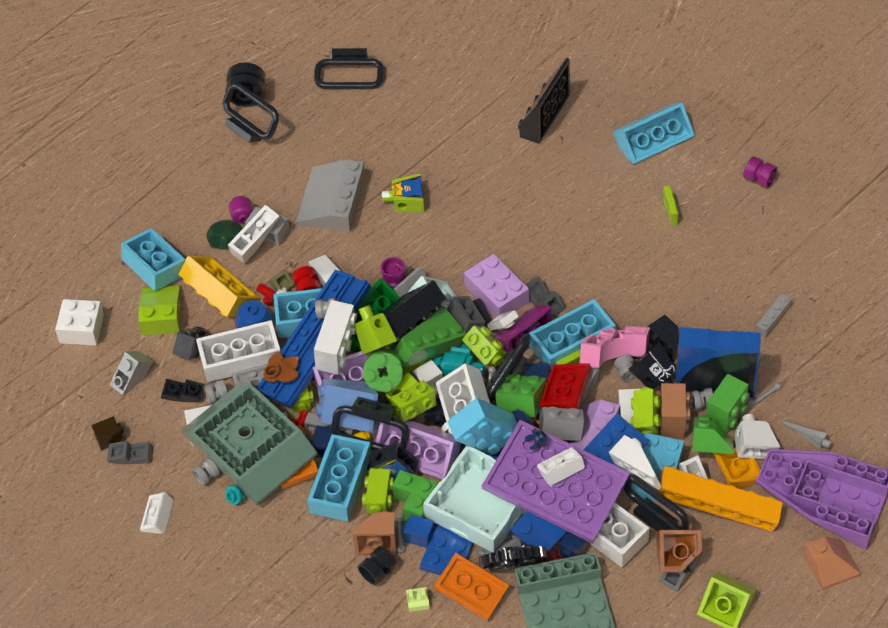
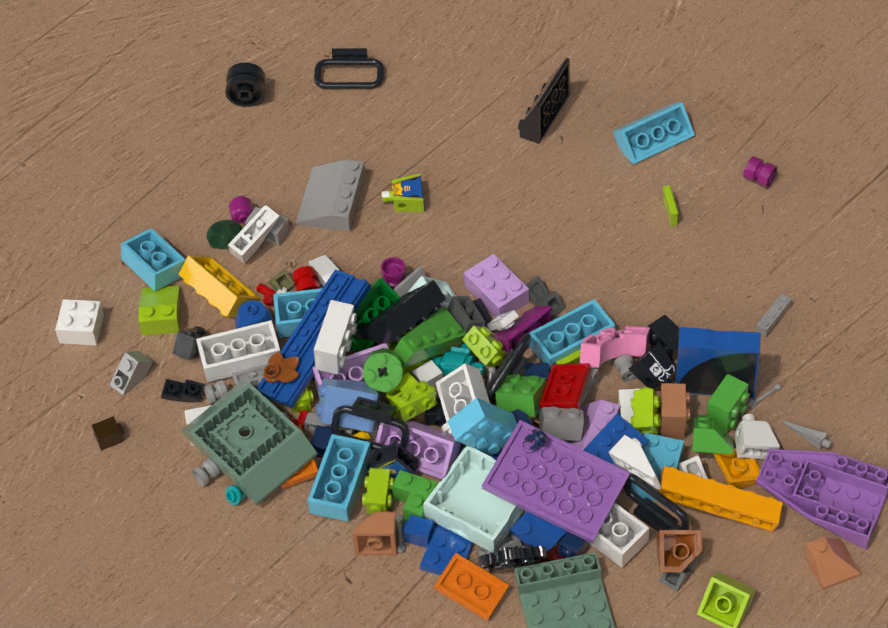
dark grey slope [107,441,152,464] -> none
white slope [140,492,174,534] -> none
black bar [223,82,279,142] -> none
light grey wheel [315,298,337,319] -> none
lime torso [355,305,397,355] -> none
black wheel [357,546,397,586] -> none
yellowish green tile [406,587,430,612] -> none
white slope [537,447,585,486] -> none
light grey wheel [690,388,713,411] -> none

